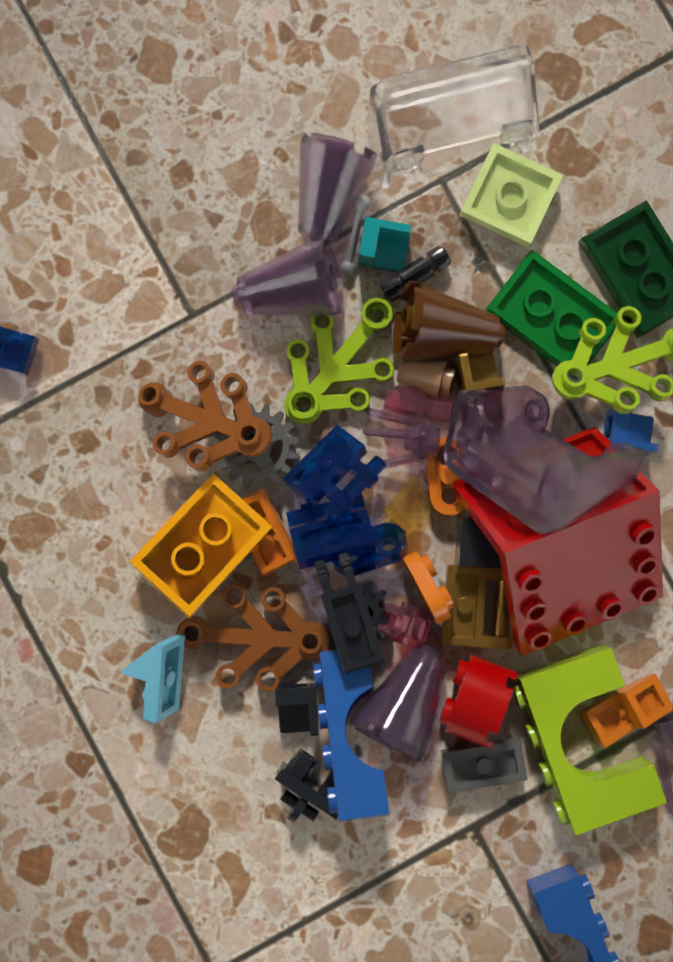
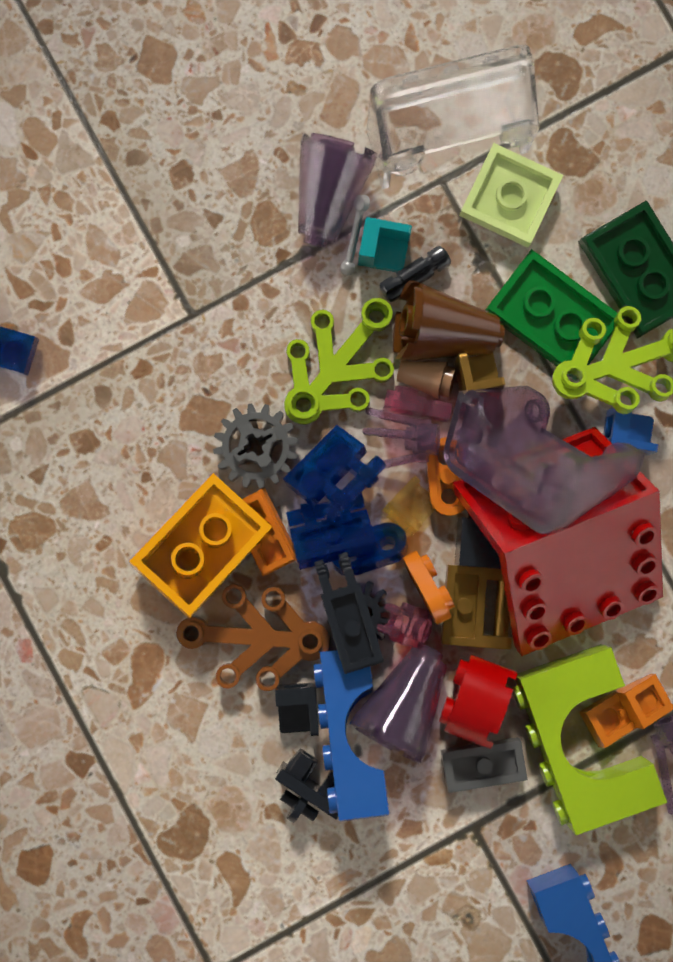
medium azure slope [121,634,185,723] -> none
dark orange plant [138,361,272,472] -> none
clear purple cone [232,236,344,316] -> none

